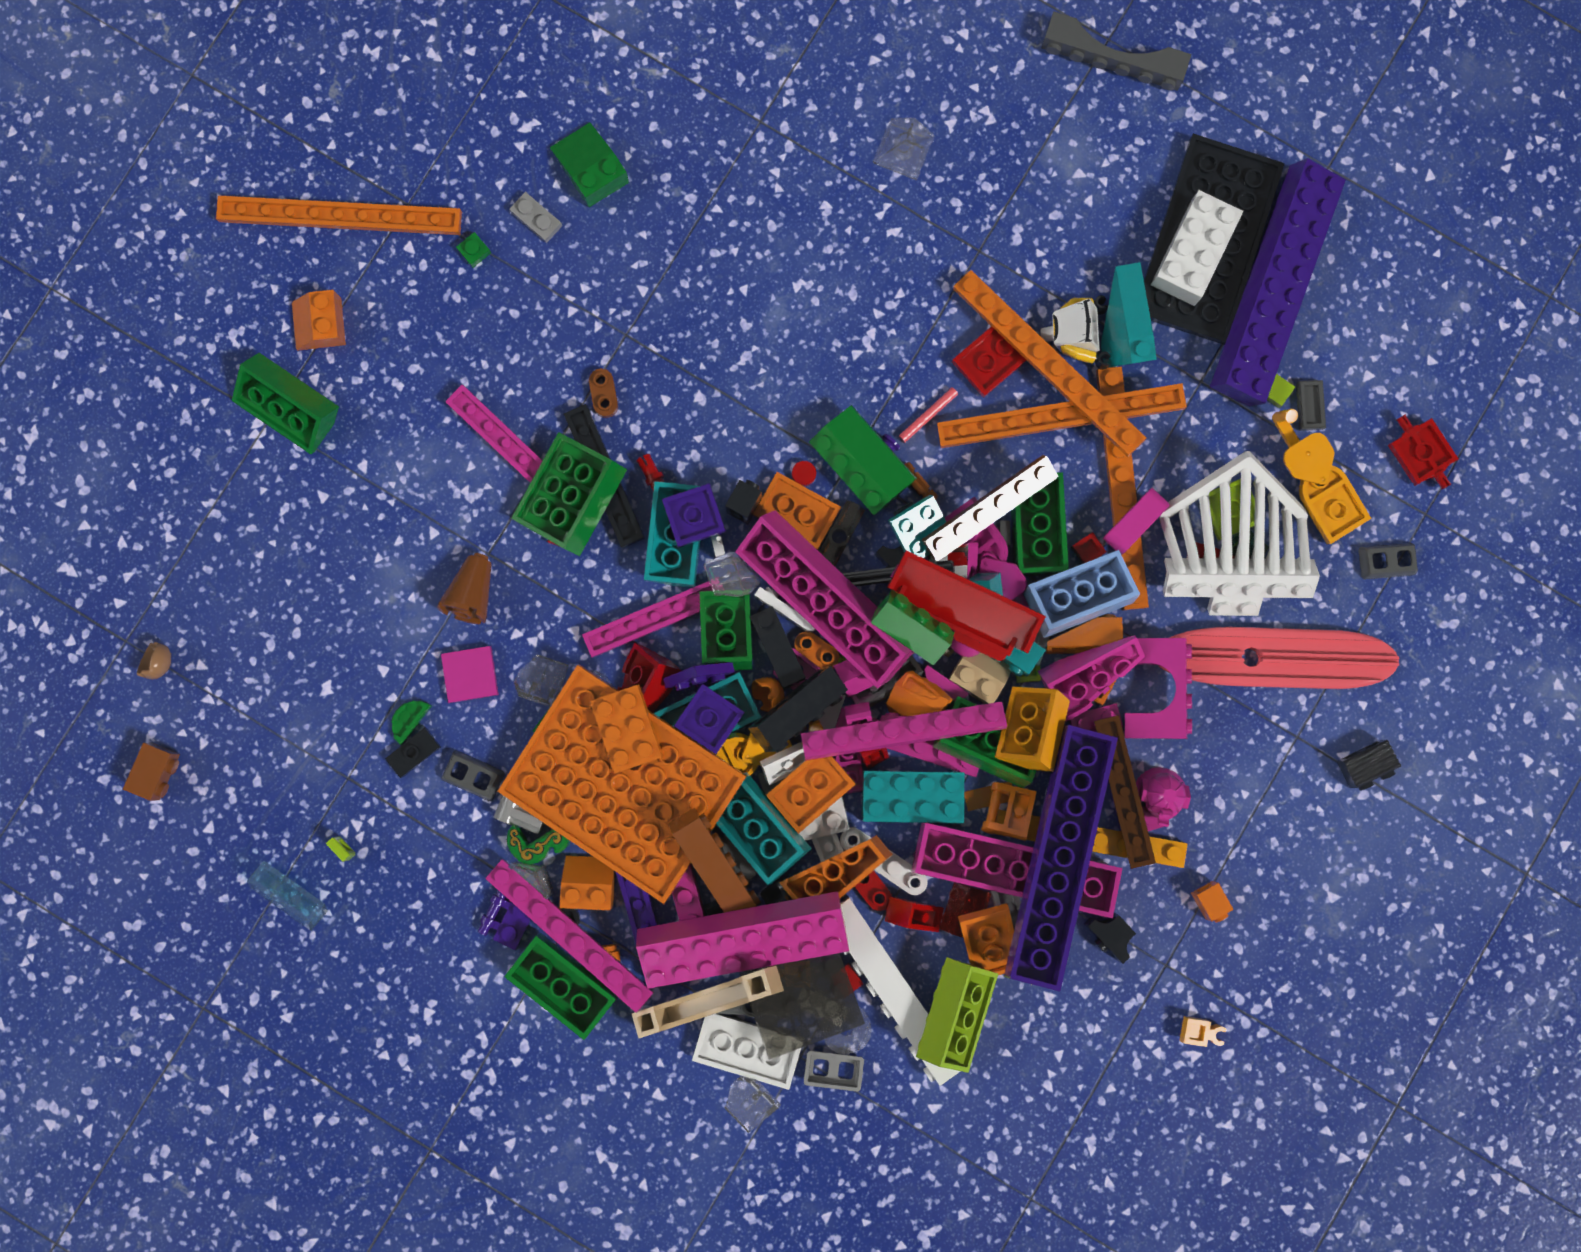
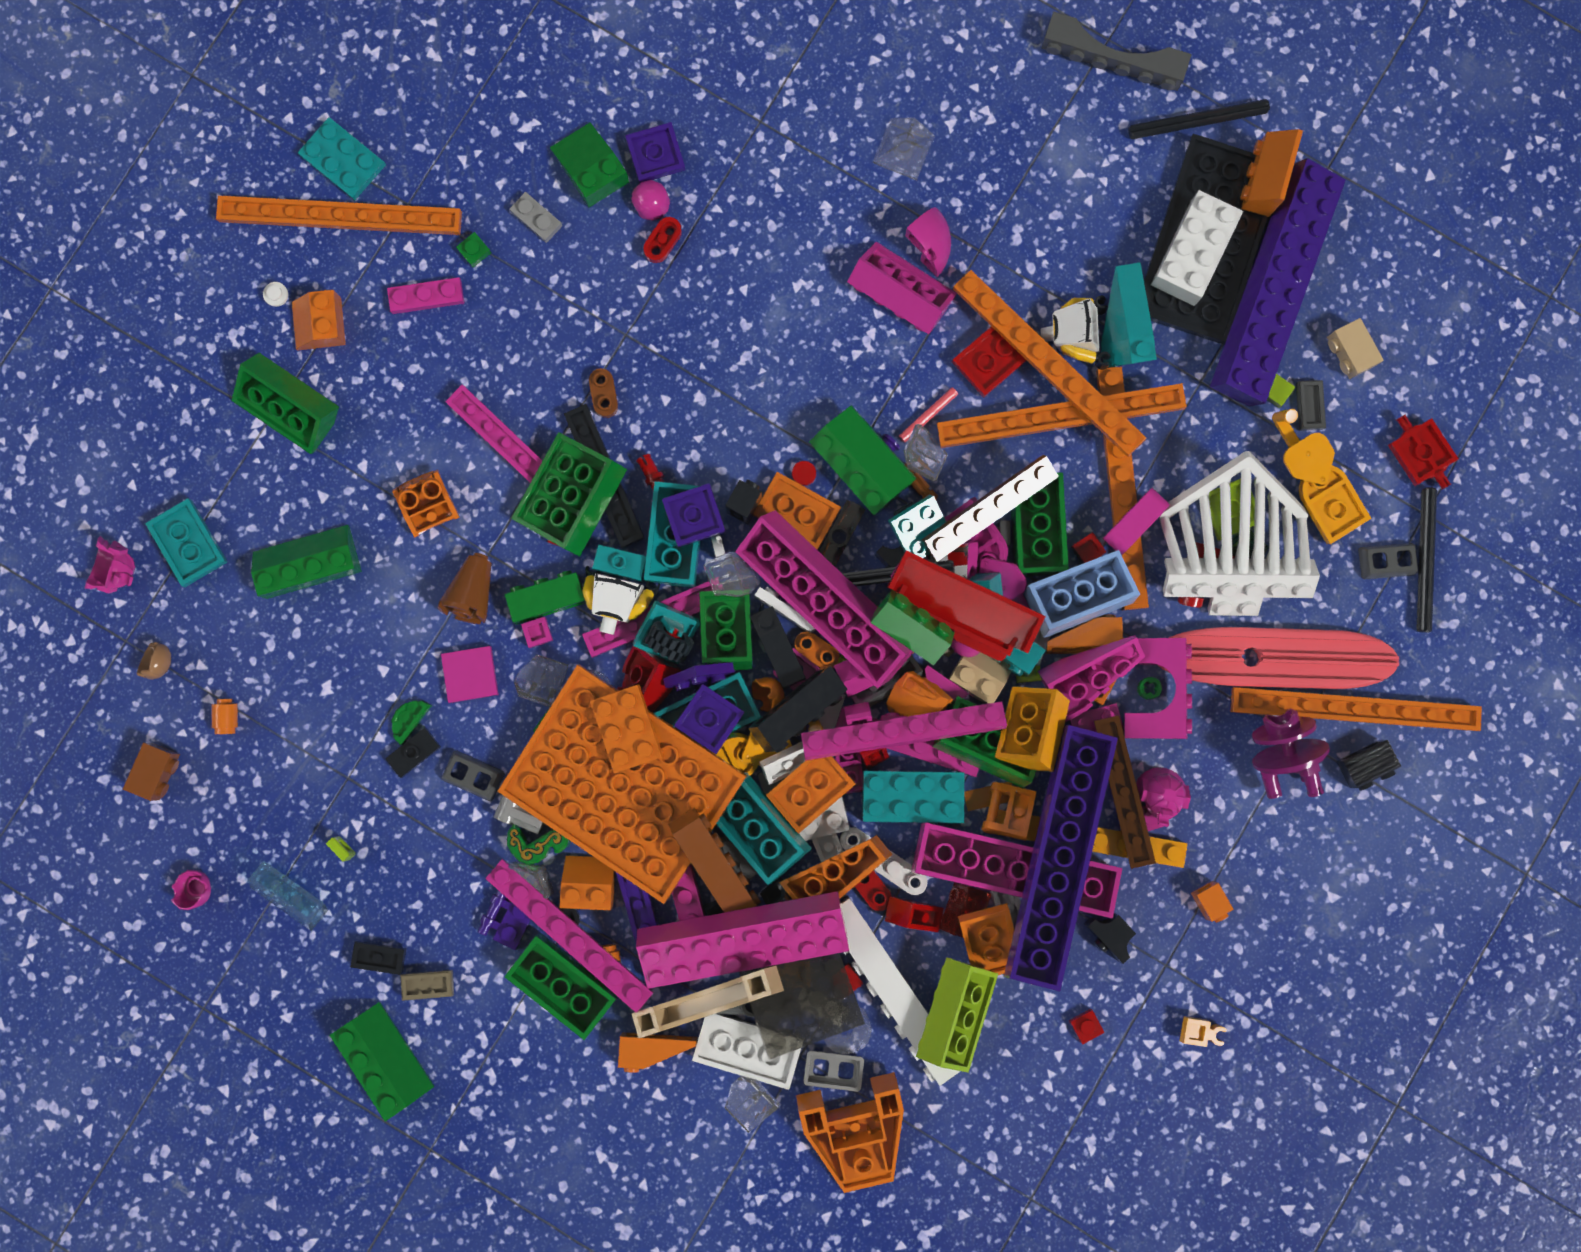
none -> dark pink helmet [84,536,136,593]
none -> teal plate [145,498,228,587]
none -> dark pink hair [171,870,211,910]
none -> orange brick [211,699,238,734]
none -> green slope [251,525,362,599]
none -> white plate [263,282,288,307]
none -> teal plate [298,117,386,201]
none -> green slope [330,1002,434,1121]
none -> black plate [350,941,407,975]
none -> dark pink plate [387,277,465,314]
none -> orange slope [392,470,460,538]
none -> dark tan plate [400,970,454,1001]
none -> green brick [505,570,586,625]
none -> dark pink plate [521,616,554,648]
none -> torso [582,566,660,635]
none -> teal brick [592,544,646,581]
none -> orange slope [618,1032,697,1073]
none -> dark purple plate [625,122,685,184]
none -> dark pink hair [631,180,670,221]
none -> plate [633,601,700,665]
none -> red plate [643,217,682,263]
none -> orange wedge [796,1072,904,1193]
none -> dark pink slope [847,242,957,334]
none -> clear slope [903,424,948,481]
none -> dark pink brick [905,207,951,277]
none -> red plate [1069,1009,1105,1045]
none -> black axle [1128,99,1270,139]
none -> green bush [1137,677,1162,700]
none -> red tile [1177,597,1204,608]
none -> orange plate [1230,687,1482,731]
none -> orange slope [1240,129,1303,217]
none -> magenta piece [1252,709,1330,799]
none -> tan brick [1327,318,1384,379]
none -> black axle [1416,487,1437,633]

